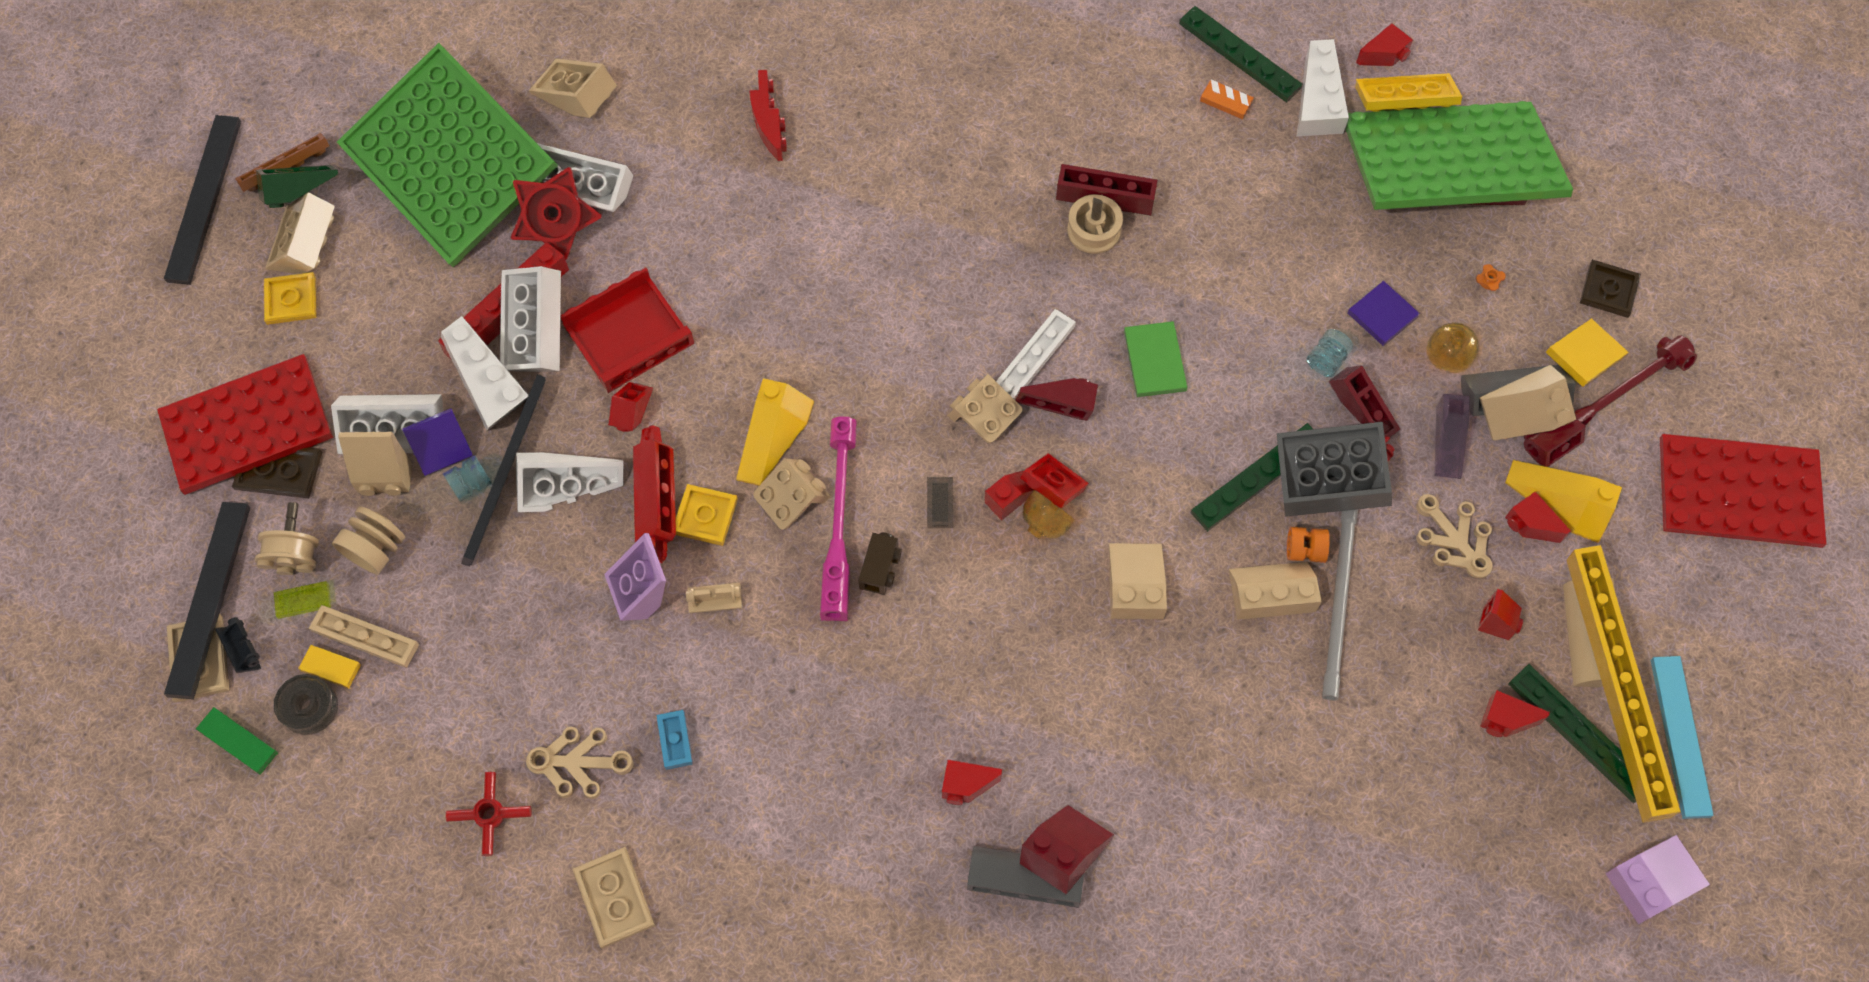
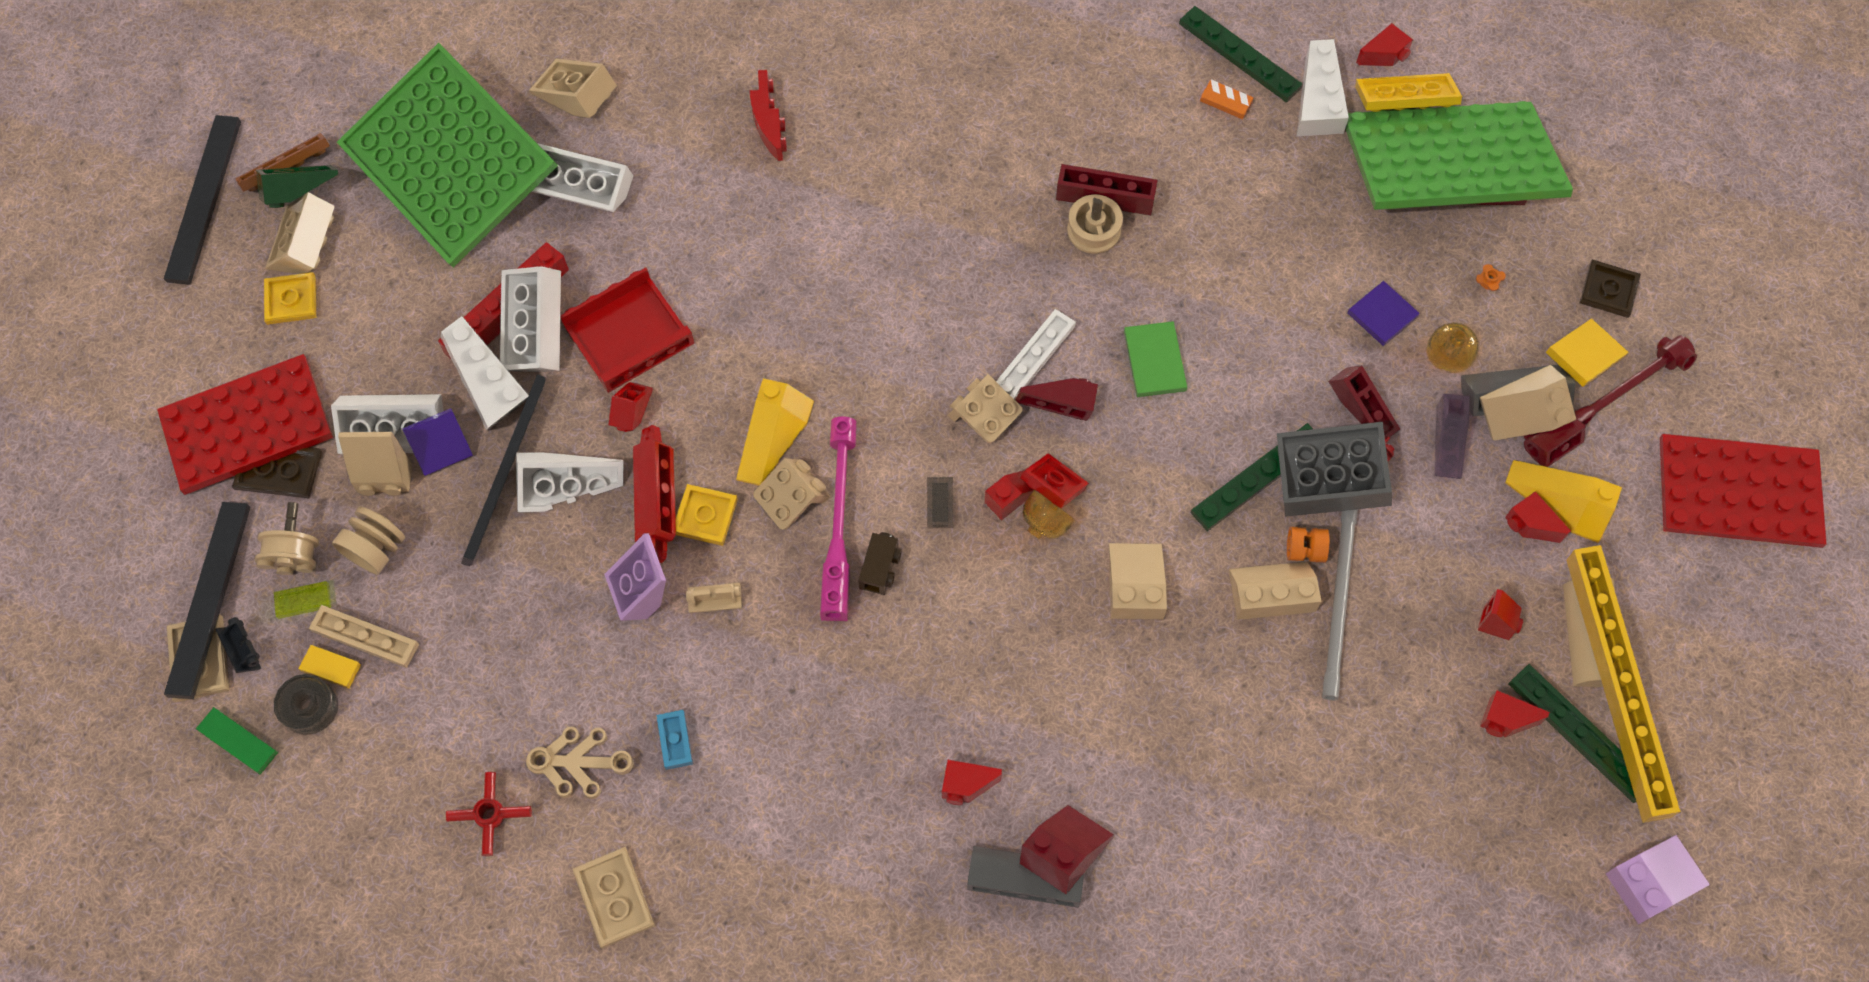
clear light blue wheel [443,455,492,502] -> none
red plate [510,167,602,260] -> none
clear light blue wheel [1307,329,1354,377] -> none
tan plant [1416,494,1492,578] -> none
medium azure tile [1650,656,1714,819] -> none

